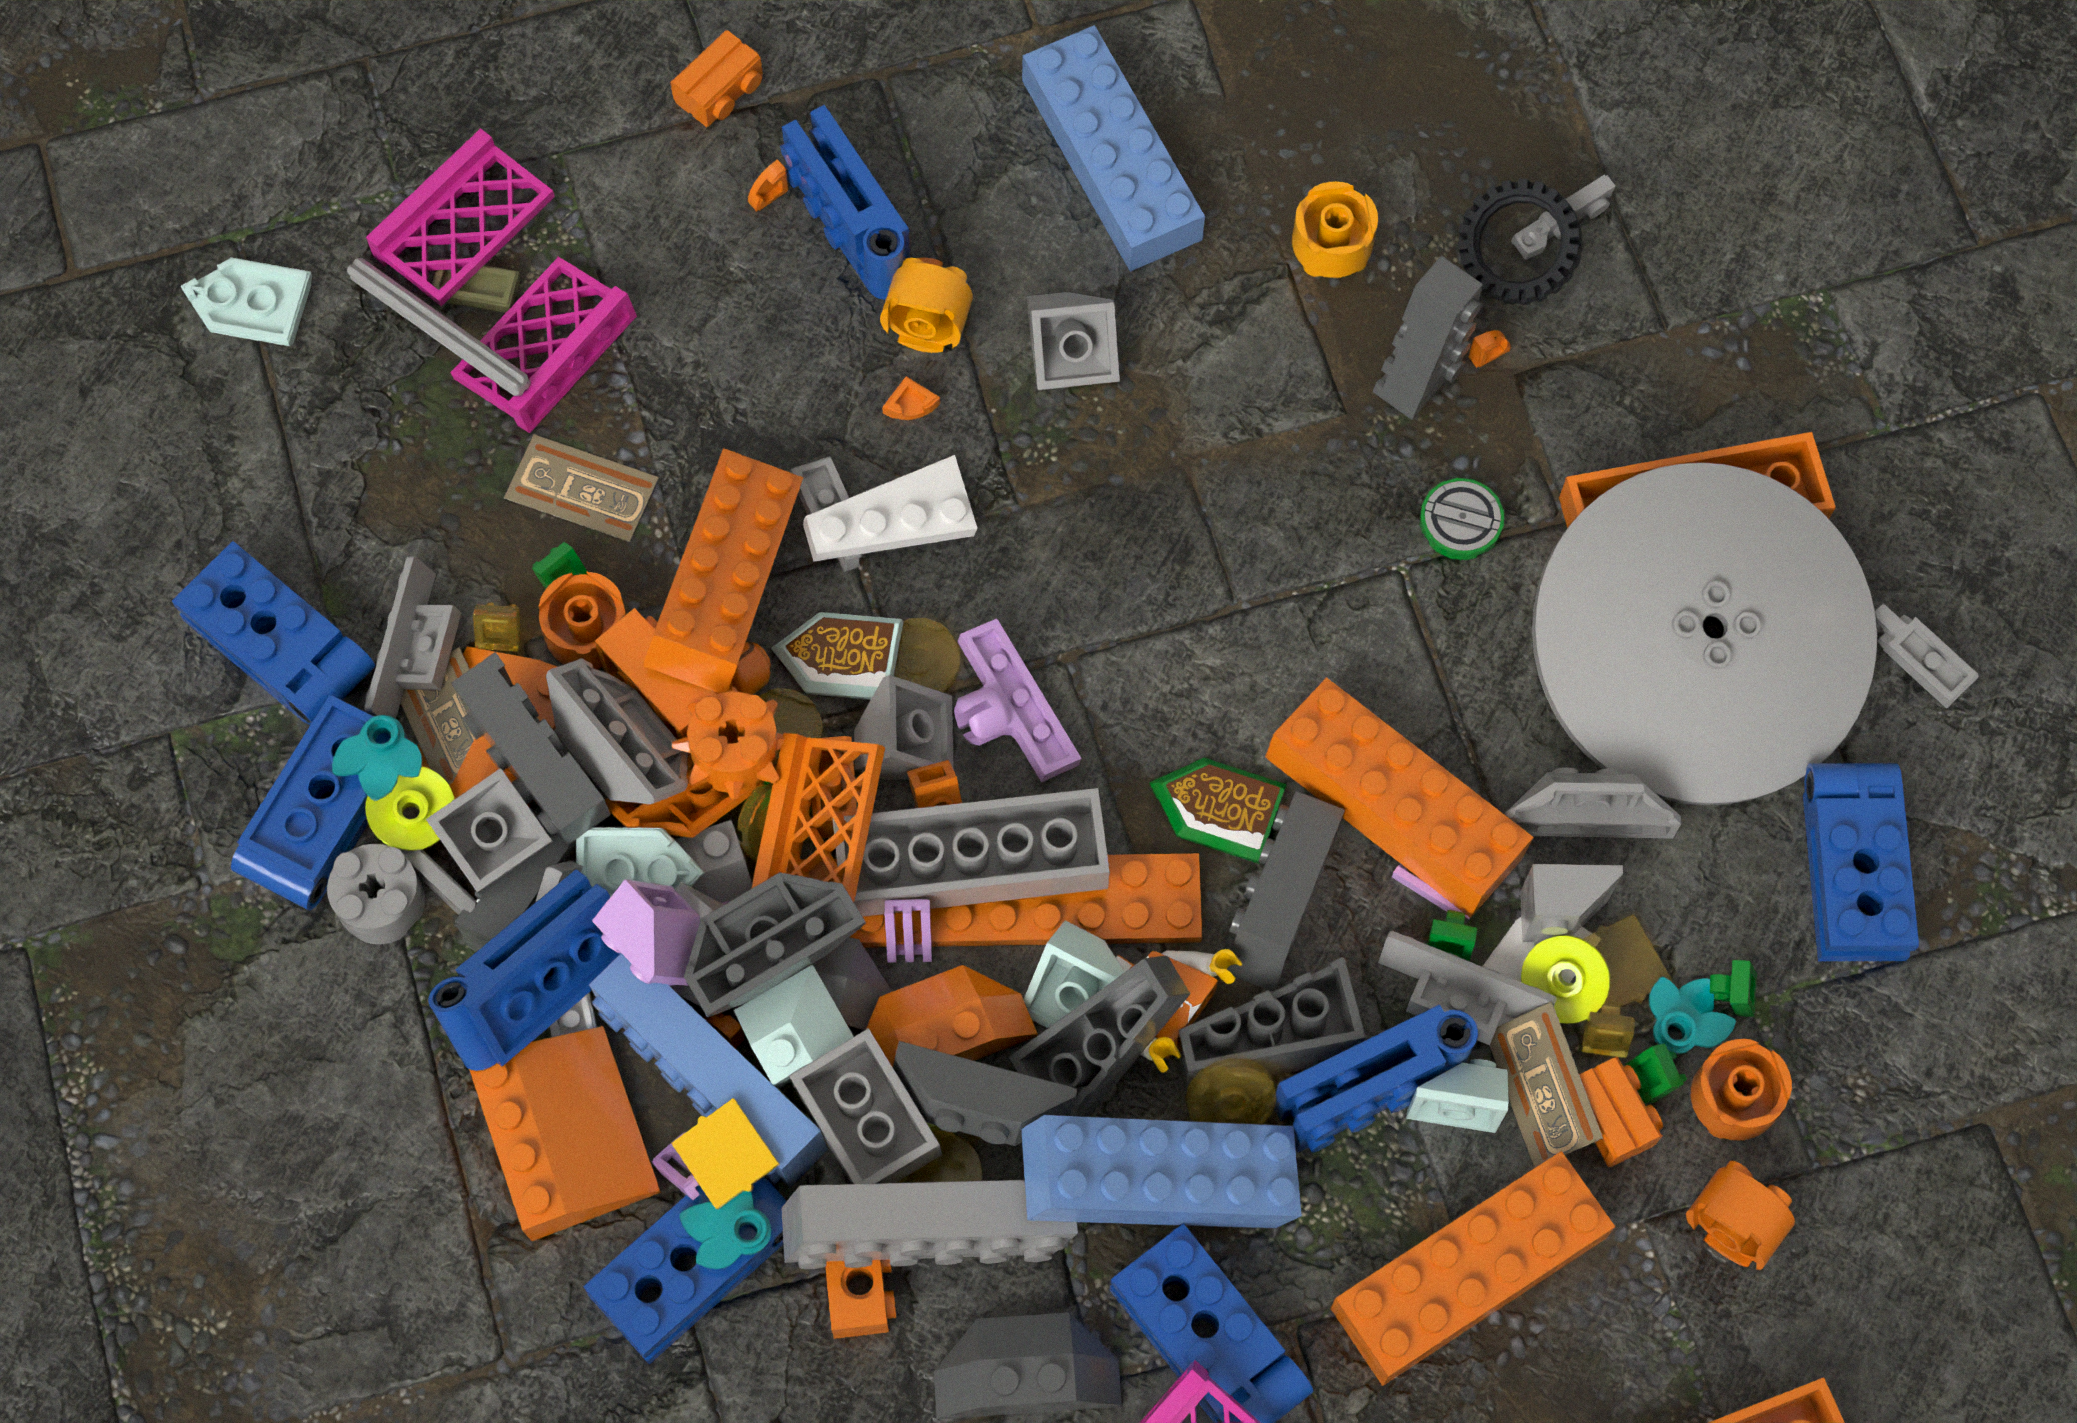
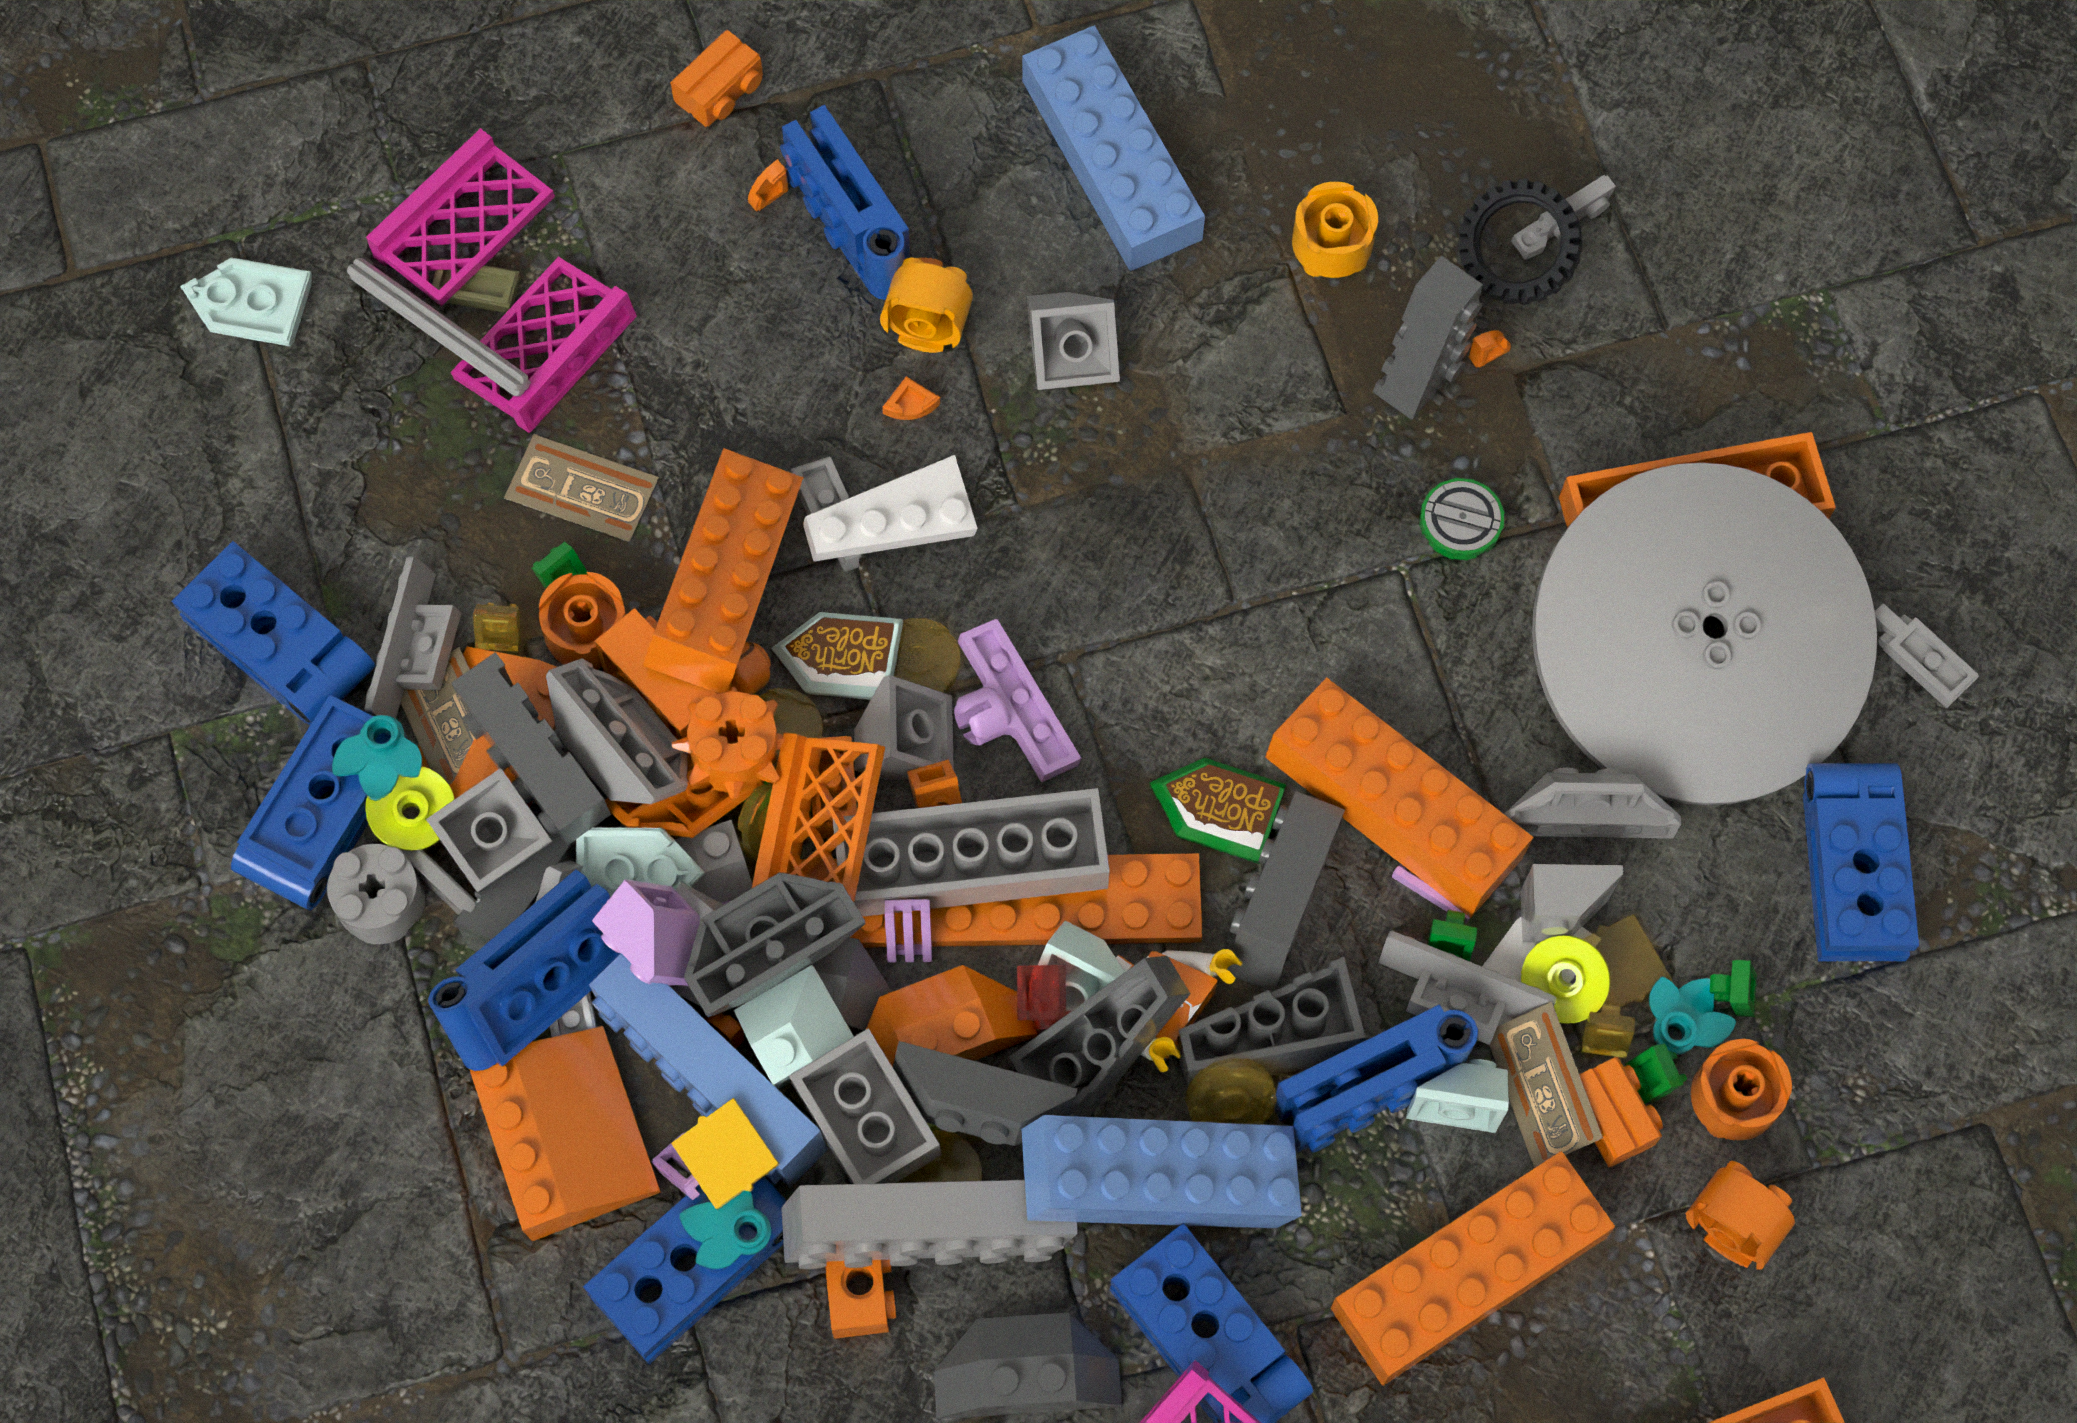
none -> clear red bracket [1017,965,1071,1029]

